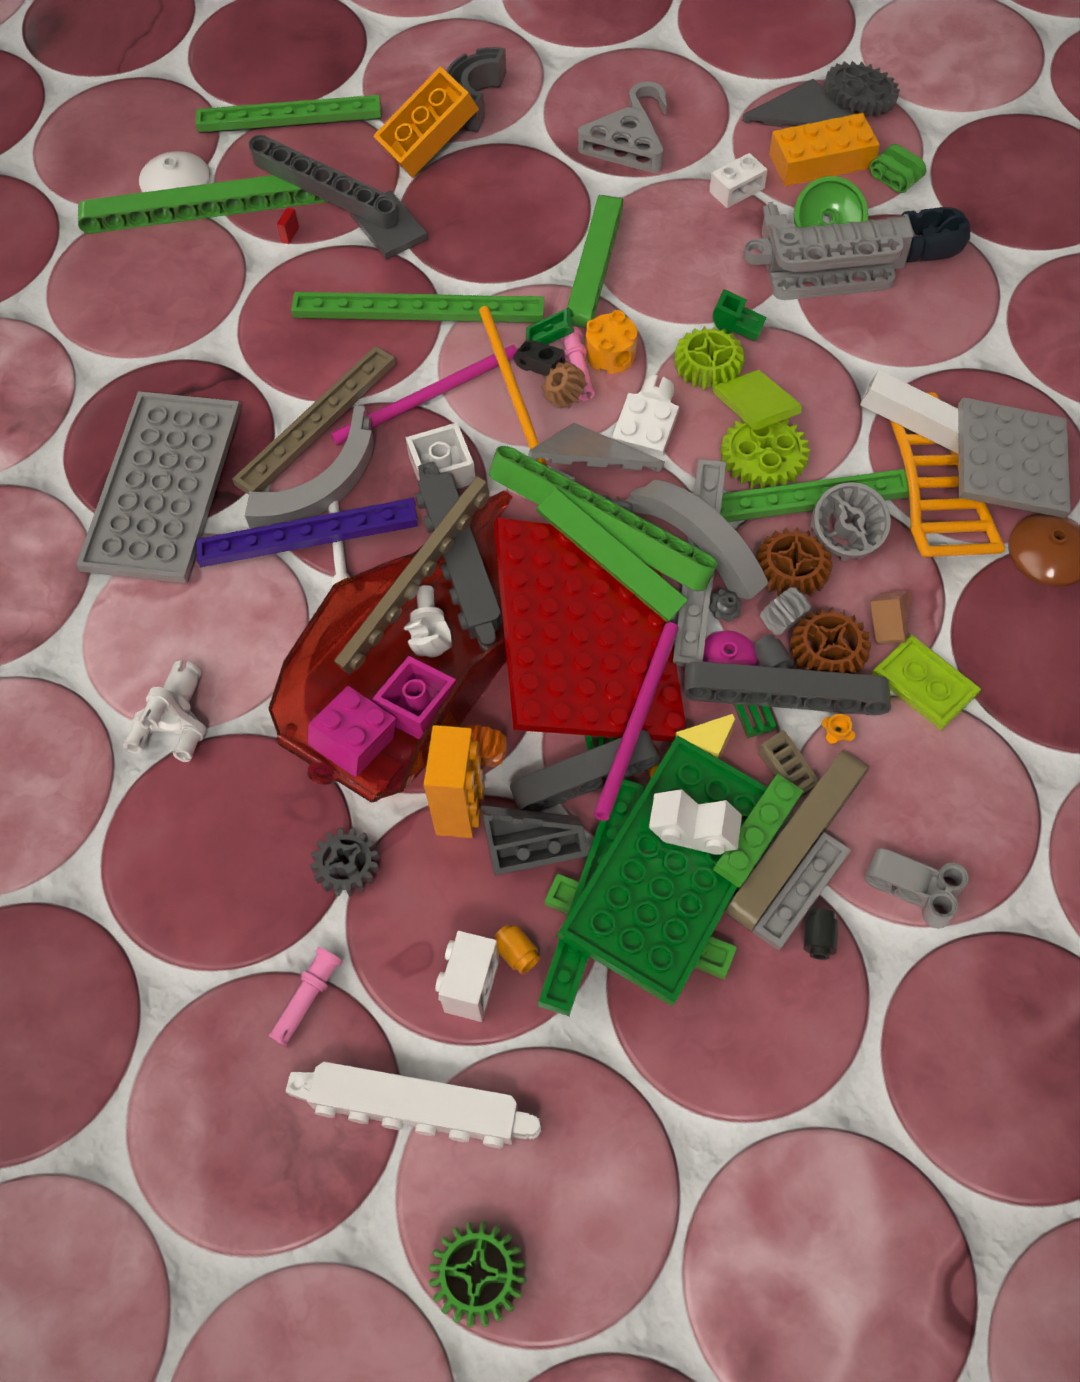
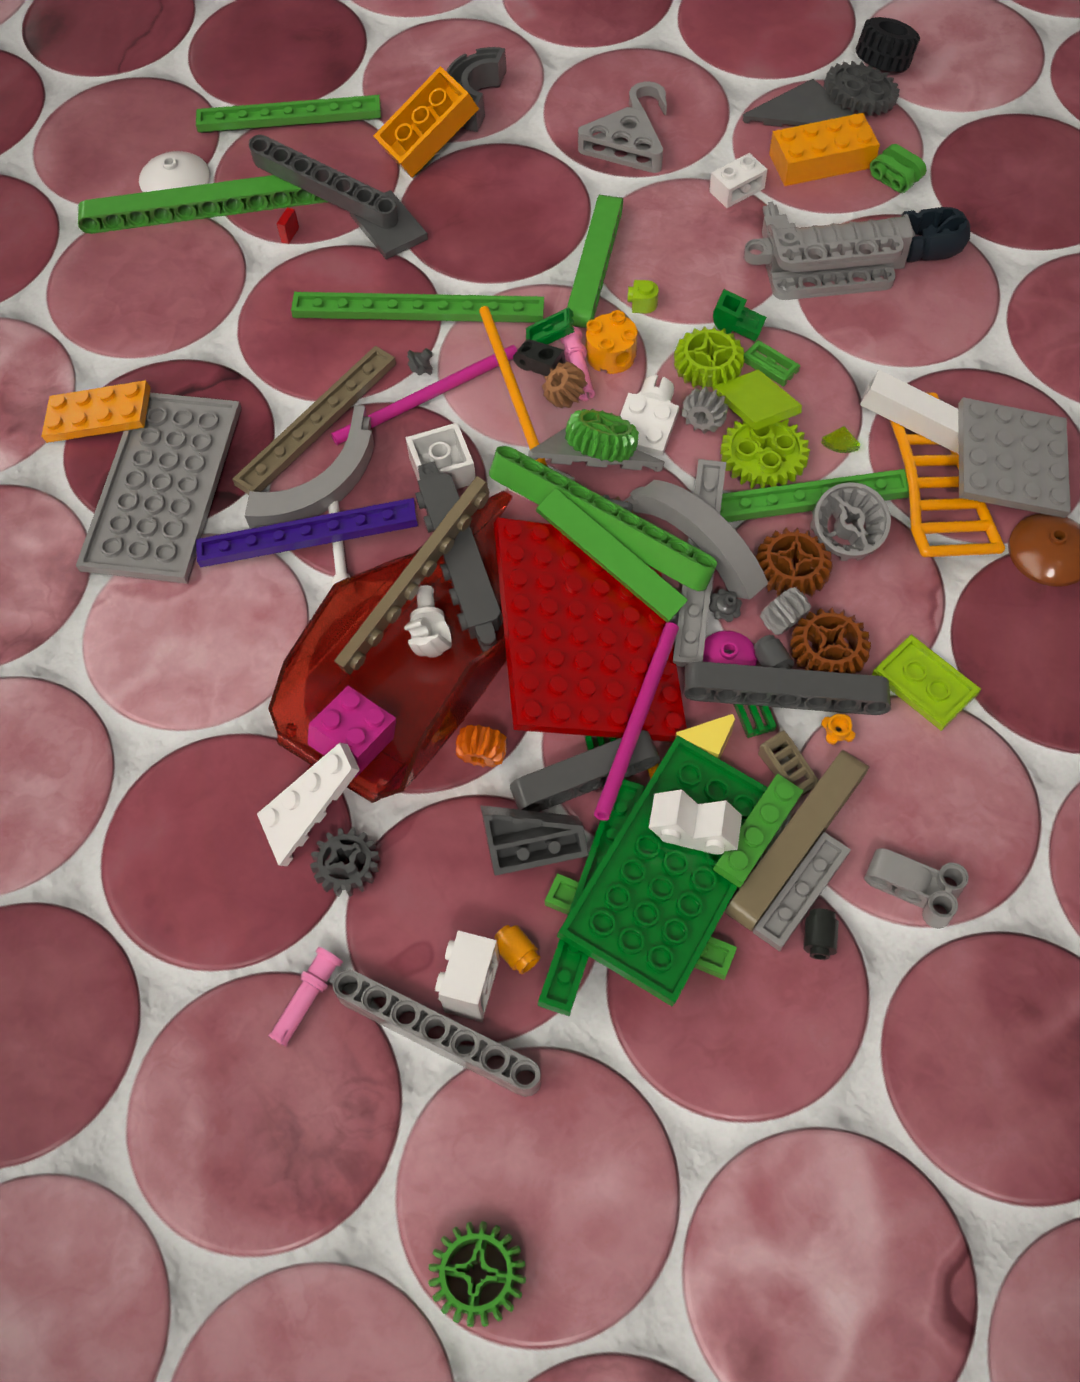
white wheel [123,660,207,762] -> none
white hinge [286,1062,542,1149] -> none
dark pink brick [372,656,462,744] -> none
light orange piece [424,725,485,838] -> none
bright green dish [794,176,868,228] -> none
medium nougat slope [870,590,911,644] -> none
none -> light orange plate [41,380,151,443]
none -> white wing [257,743,360,866]
none -> light grey beam [333,970,541,1097]
none -> dark grey plant [407,348,433,375]
none -> bright green gear [565,409,639,462]
none -> lime plate [627,280,659,314]
none -> light grey gear [682,386,729,434]
none -> bright green tile [743,340,800,387]
none -> clear neon green tile [821,426,860,453]
none -> black tyre [855,17,920,72]

